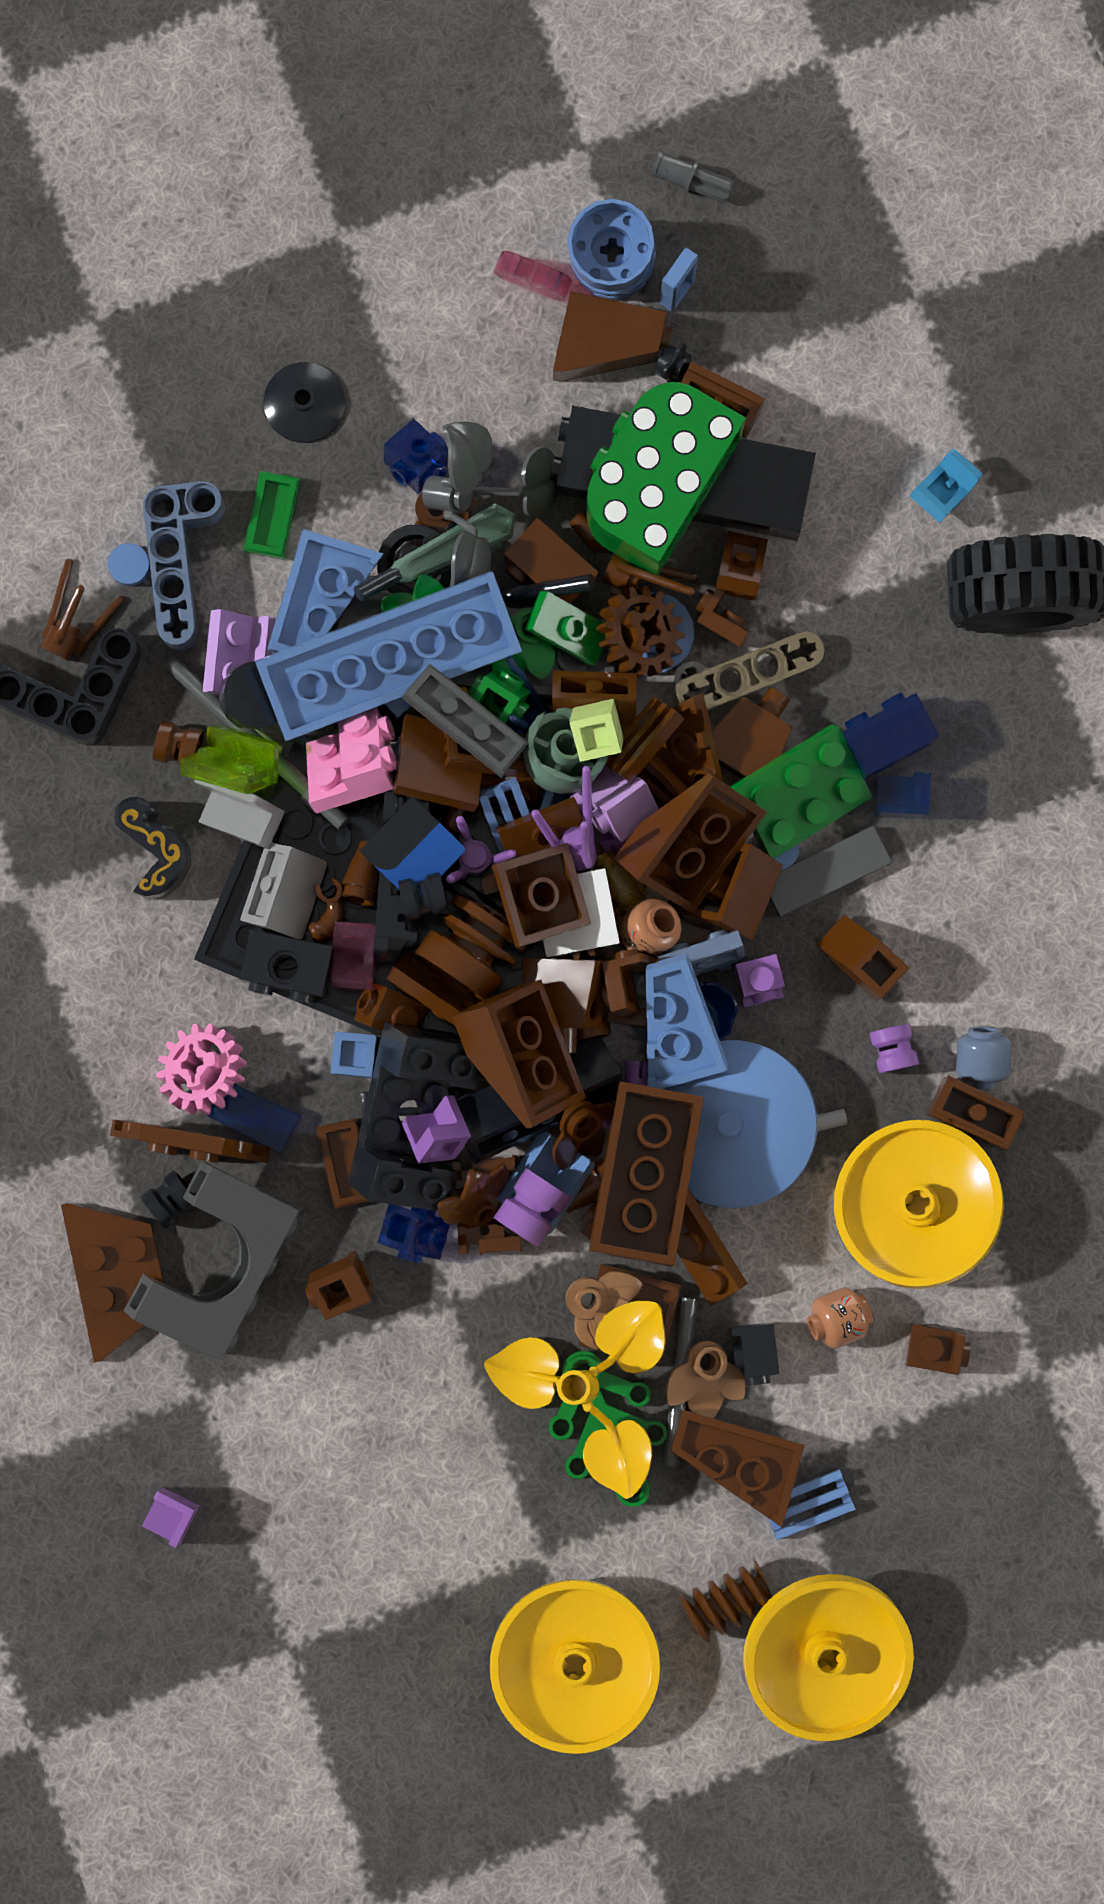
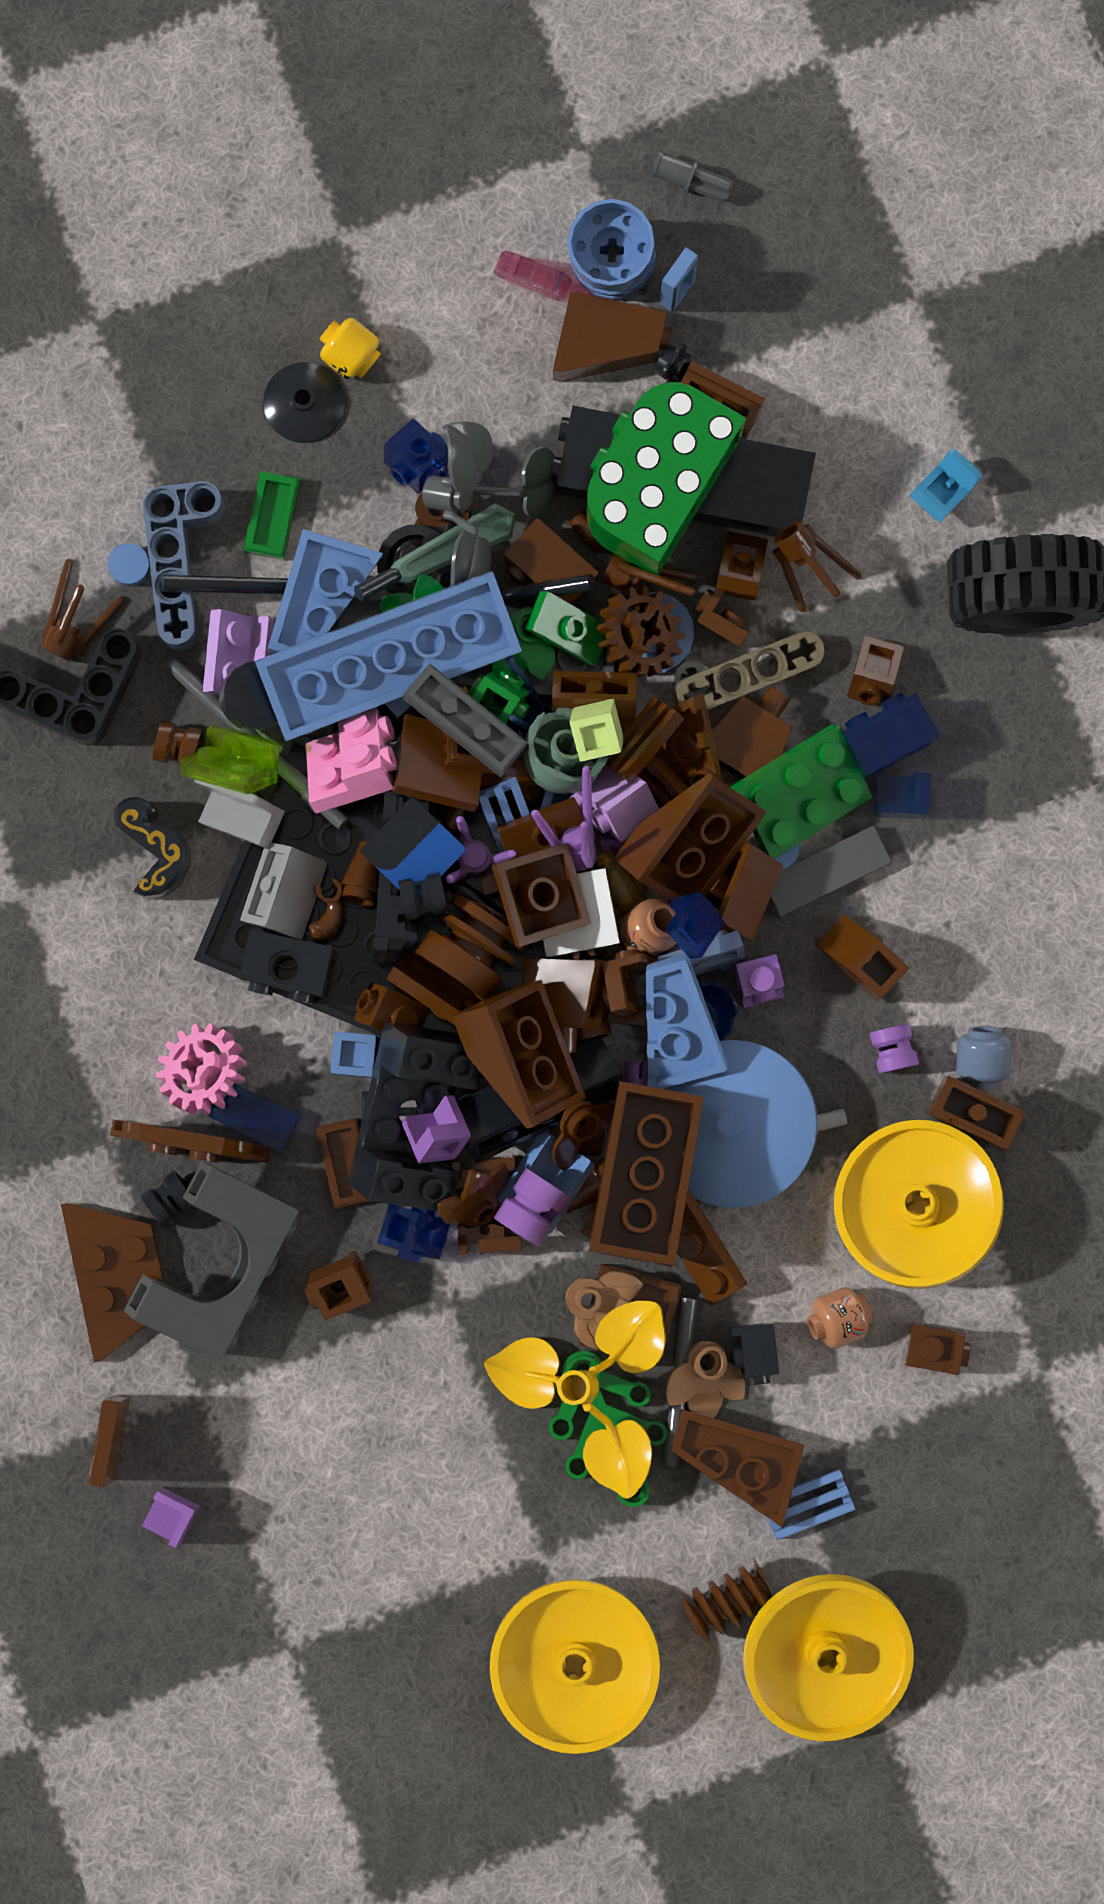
clear pink panel [331,922,376,990] -> none
none -> reddish brown tile [88,1395,130,1487]
none -> black bar [161,575,288,595]
none -> yellow head [319,318,381,379]
none -> clear blue bracket [666,892,725,960]
none -> reddish brown plant [772,522,862,612]
none -> reddish brown bracket [847,635,904,708]

